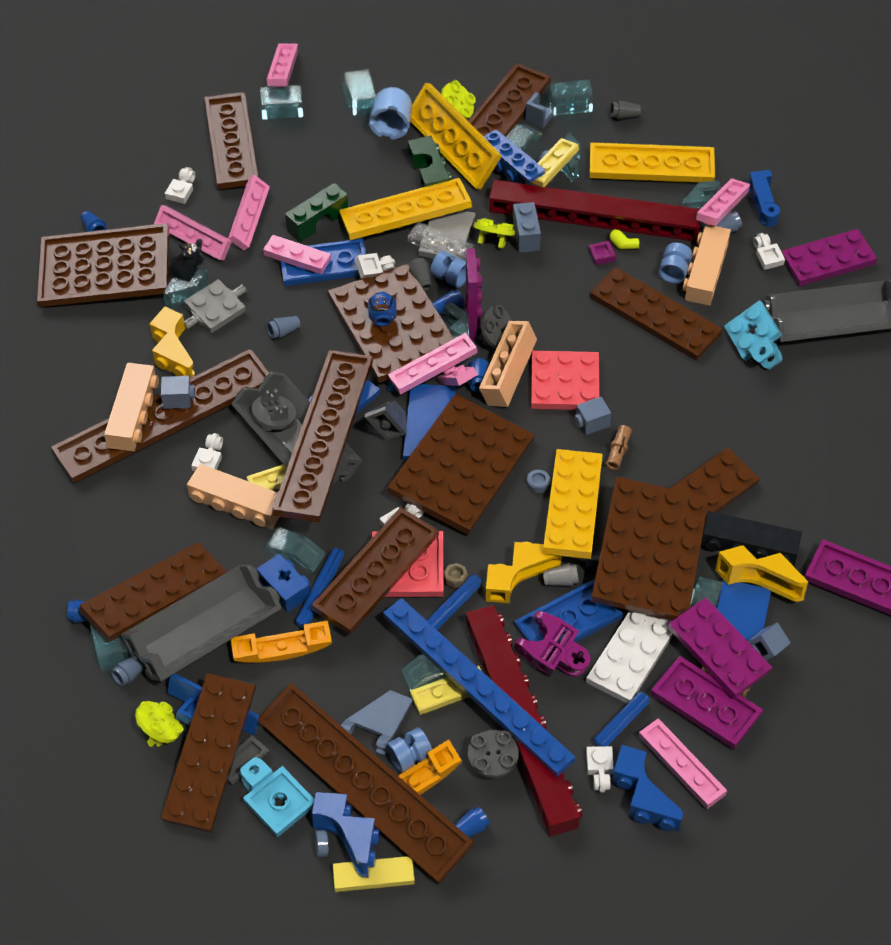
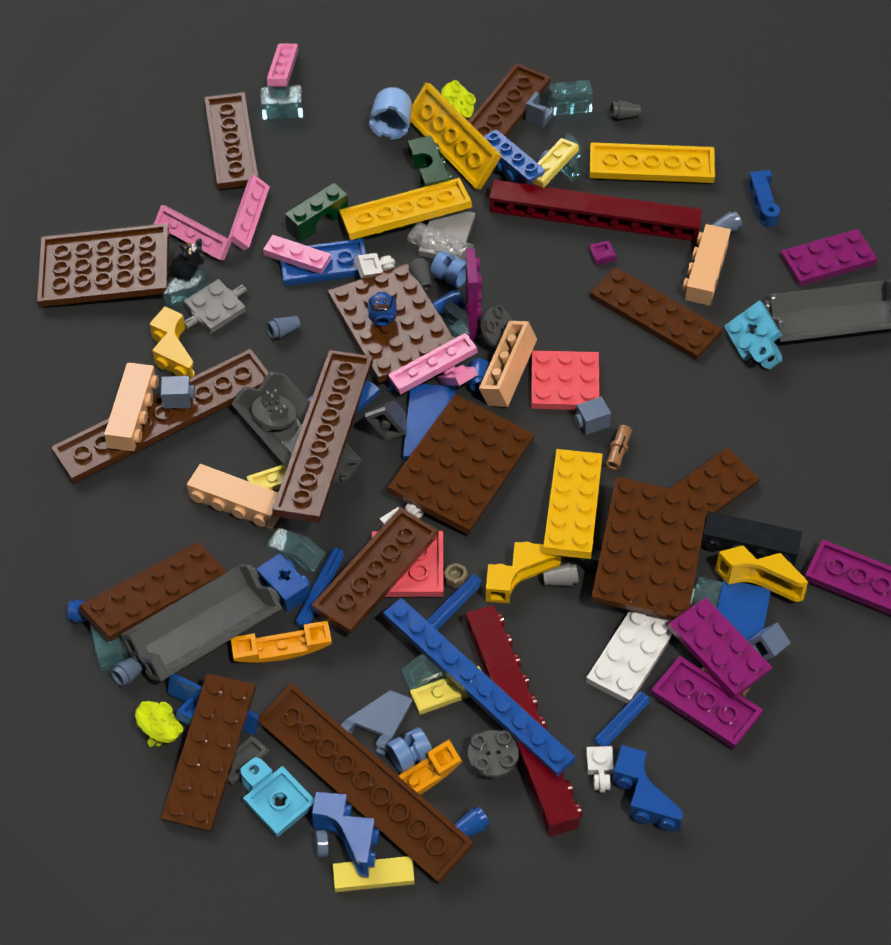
blue cone [81,211,107,232] -> none
white plate [165,167,195,204] -> none
white plate [191,433,223,471] -> none
clear light blue brick [342,69,376,115] -> none
neon yellow plate [474,218,515,249] -> none
clear light blue slope [506,124,543,153] -> none
sand blue brick [513,202,541,253] -> none
blue tile [514,579,623,657] -> none
magenta piece [514,611,591,677] -> none
sand blue tile [527,469,550,493] -> none
neon yellow arm [610,230,639,250] -> none
bright pink plate [639,718,727,809] -> none
medium blue wheel [658,243,693,284] -> none
clear light blue slope [682,180,721,209] -> none
bright pink plate [696,178,750,226] -> none
white plate [754,233,785,270] -> none

